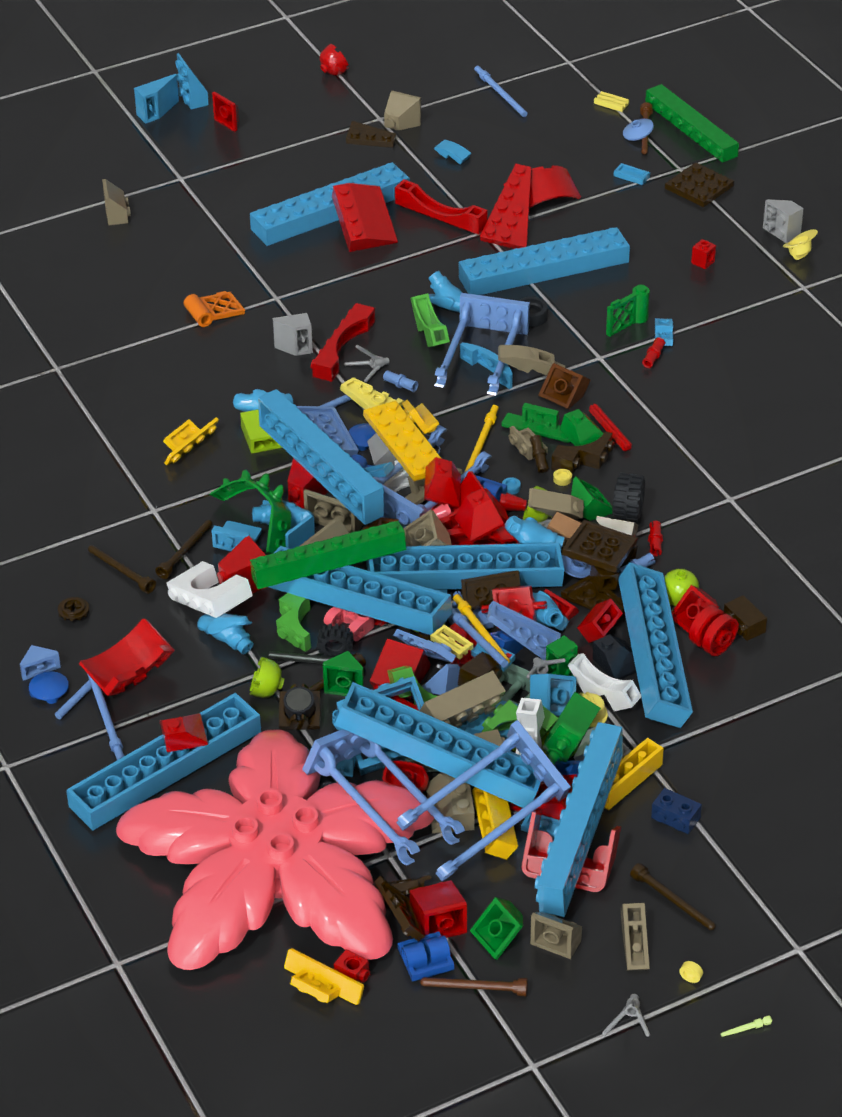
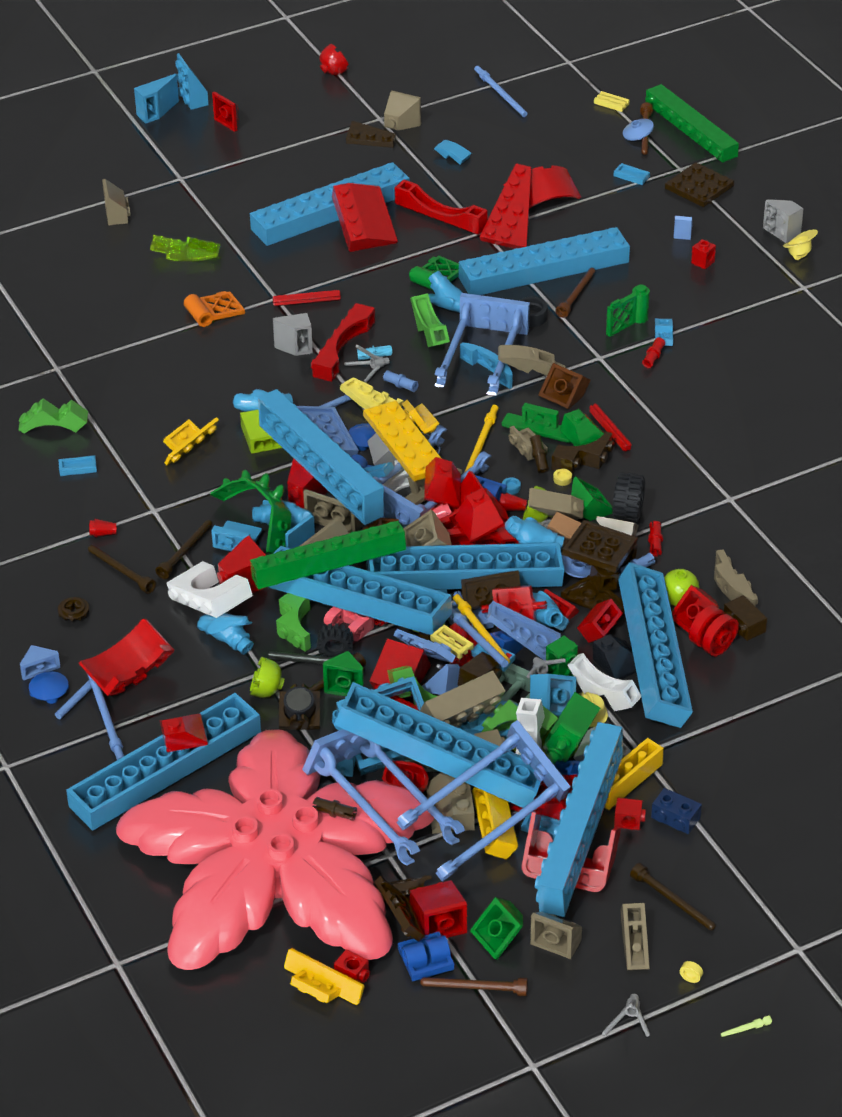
none -> bright green arch [19,398,88,434]
none -> dark azure tile [58,456,97,476]
none -> red cone [89,519,117,537]
none -> clear neon green slope [150,235,220,261]
none -> red axle [273,290,341,306]
none -> dark brown pin [312,797,357,821]
none -> medium azure axle [357,345,393,361]
none -> green piece [409,256,459,290]
none -> reddish brown piece [555,268,595,318]
none -> red brick [614,798,646,830]
none -> medium blue slope [674,216,693,240]
none -> dark tan slope [714,549,758,606]

